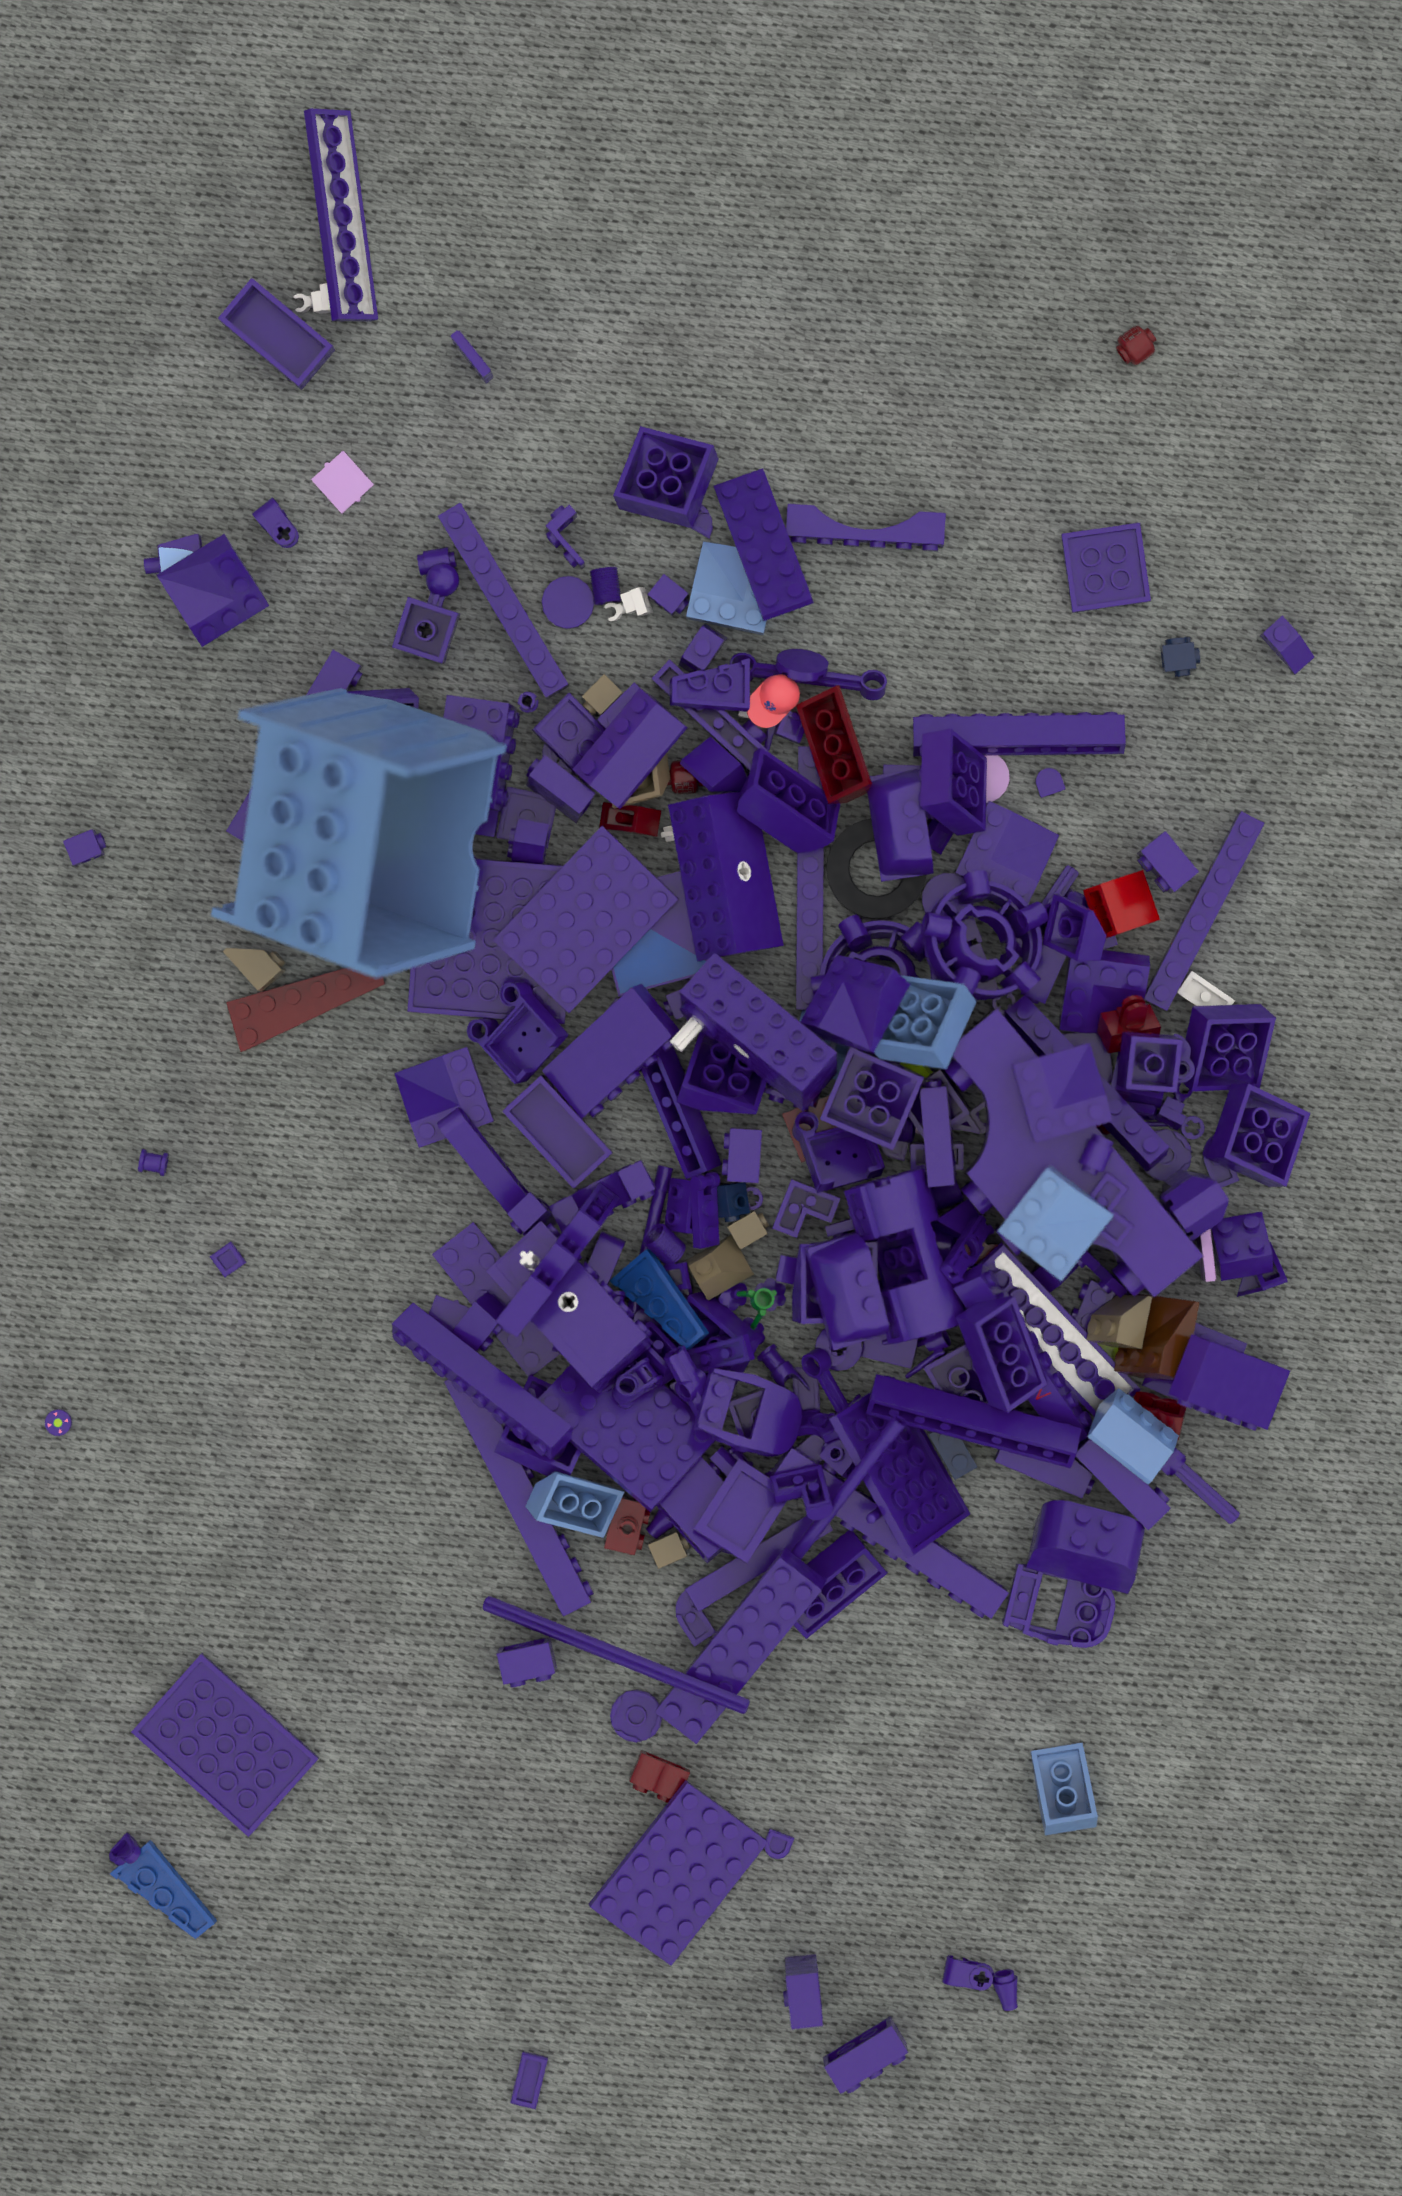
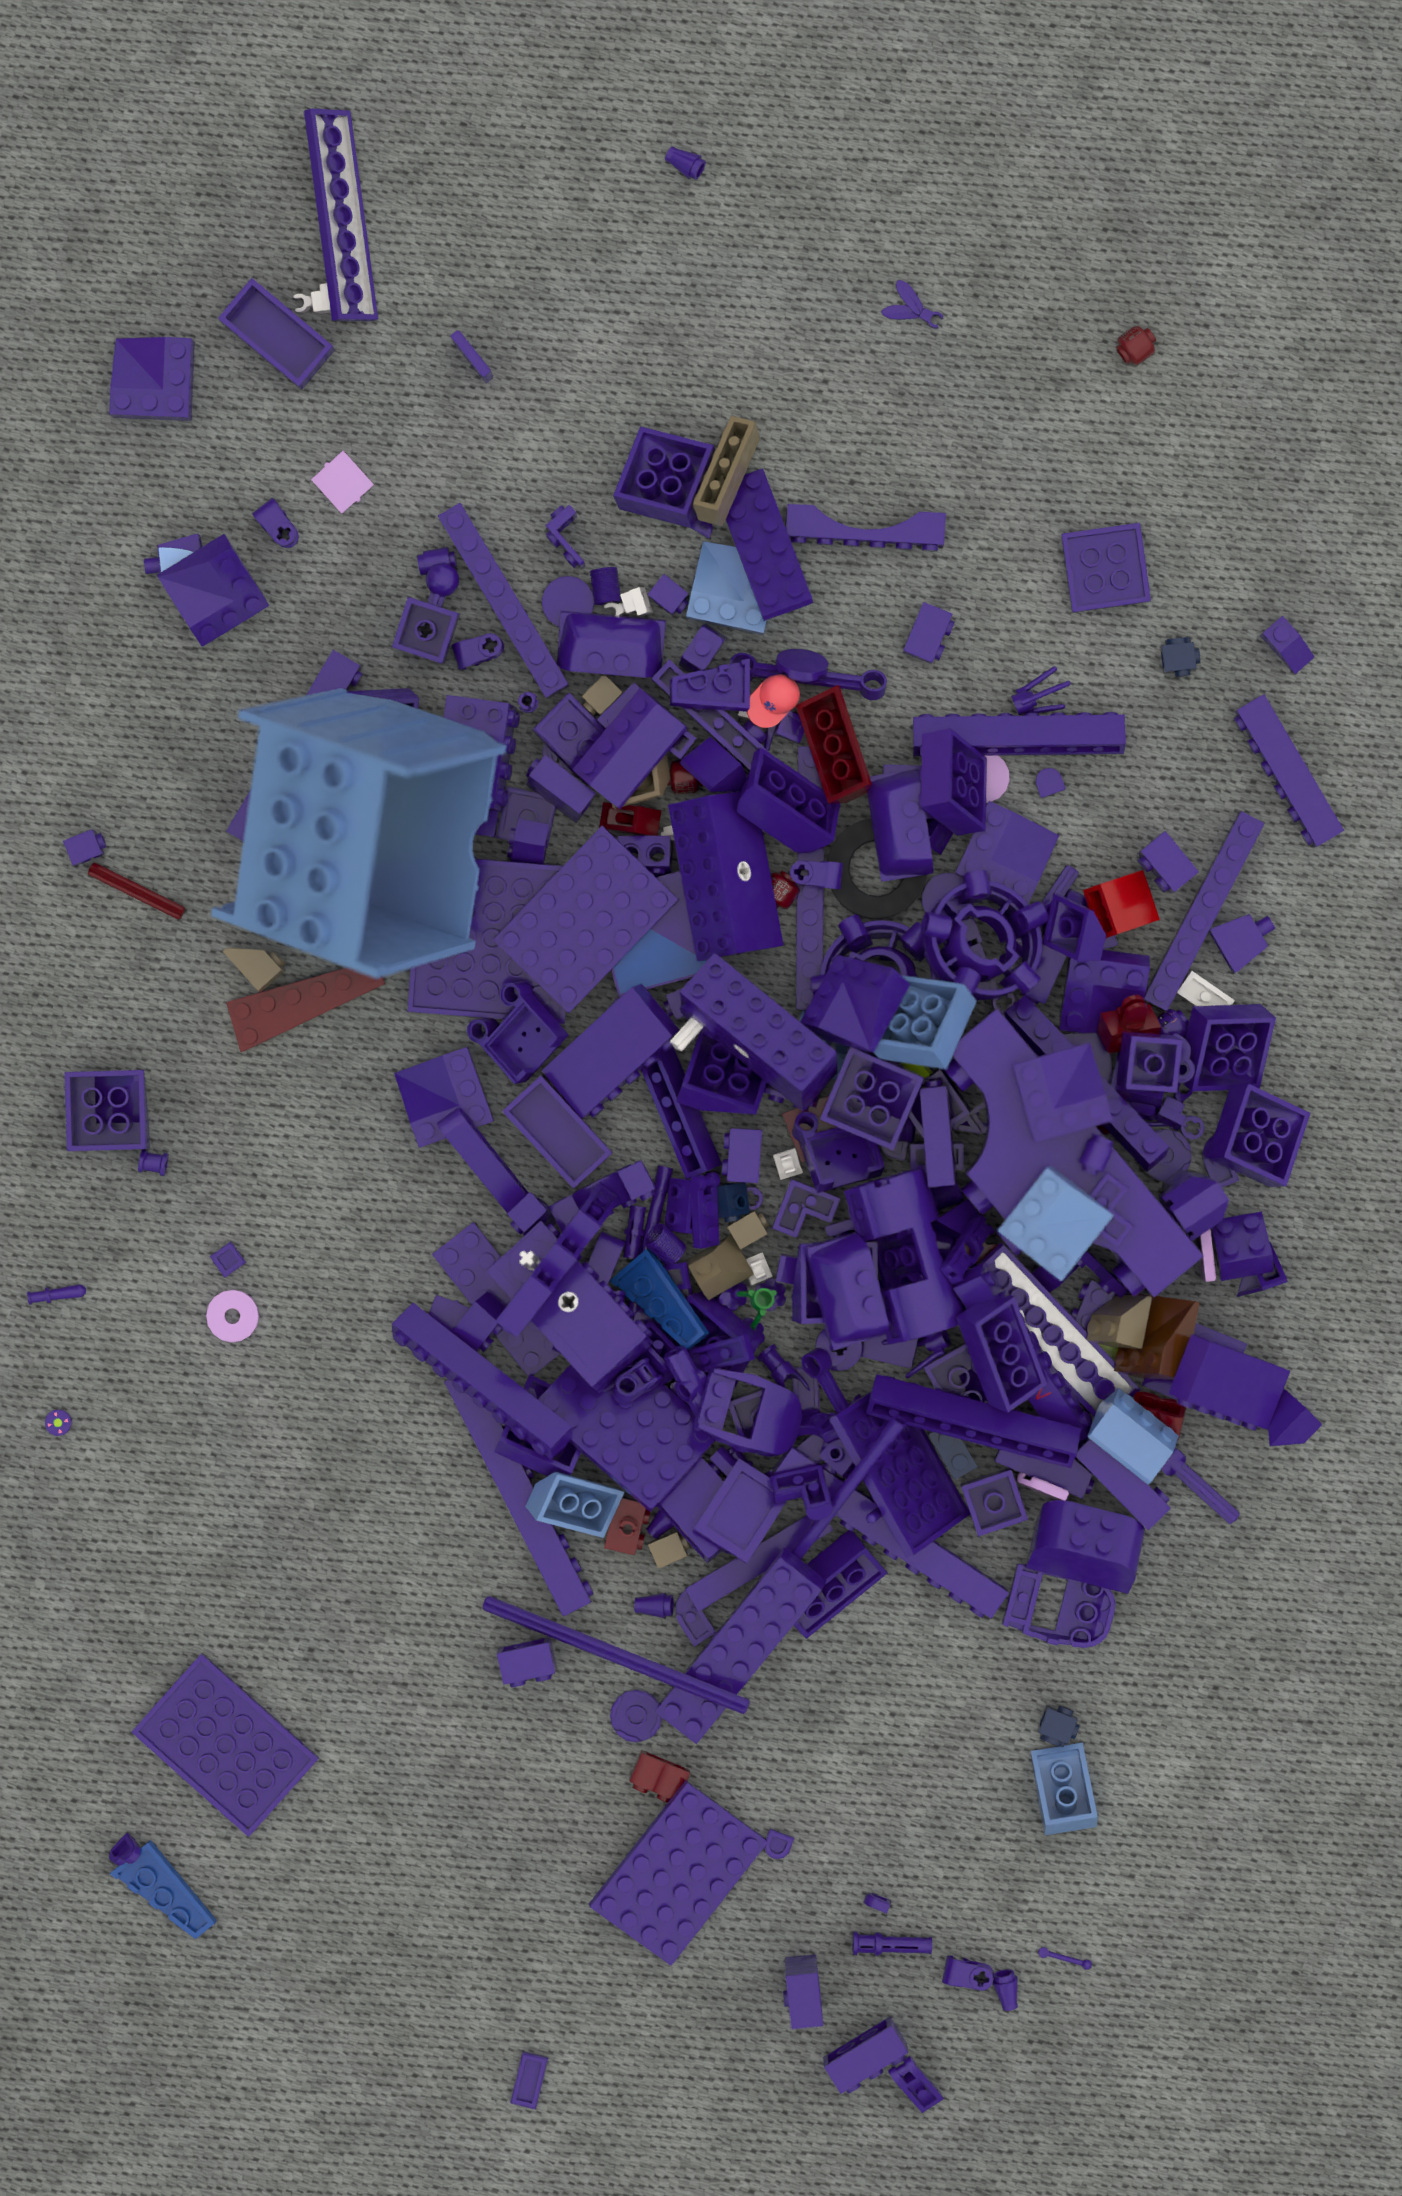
none -> dark purple piece [27,1284,86,1305]
none -> dark purple slope [65,1070,150,1151]
none -> dark red axle [88,863,185,919]
none -> dark purple slope [109,337,195,421]
none -> lavender tile [206,1290,259,1342]
none -> dark purple piece [451,633,504,671]
none -> dark purple windscreen [557,611,666,678]
none -> dark purple brick [618,836,673,877]
none -> dark purple pin [623,1205,646,1259]
none -> dark purple cone [634,1592,674,1619]
none -> dark purple cone [665,146,706,180]
none -> dark purple brick [668,730,697,760]
none -> dark tan brick [693,416,760,526]
none -> white piece [746,1252,773,1286]
none -> dark red head [771,870,800,909]
none -> white piece [773,1148,803,1180]
none -> dark purple piece [790,860,843,889]
none -> dark purple pin [852,1931,932,1956]
none -> dark purple tile [863,1892,891,1914]
none -> dark purple piece [881,280,943,329]
none -> dark purple plate [888,2056,944,2113]
none -> dark purple brick [903,602,955,664]
none -> brick [960,1468,1028,1537]
none -> dark purple plant [1011,666,1071,715]
none -> lavender tile [1015,1472,1069,1501]
none -> dark blue brick [1037,1705,1080,1747]
none -> dark purple hinge [1038,1947,1092,1970]
none -> dark purple head [1157,1009,1189,1039]
none -> dark purple torso [1209,914,1275,973]
none -> dark purple brick [1234,694,1344,848]
none -> dark purple slope [1268,1388,1322,1446]

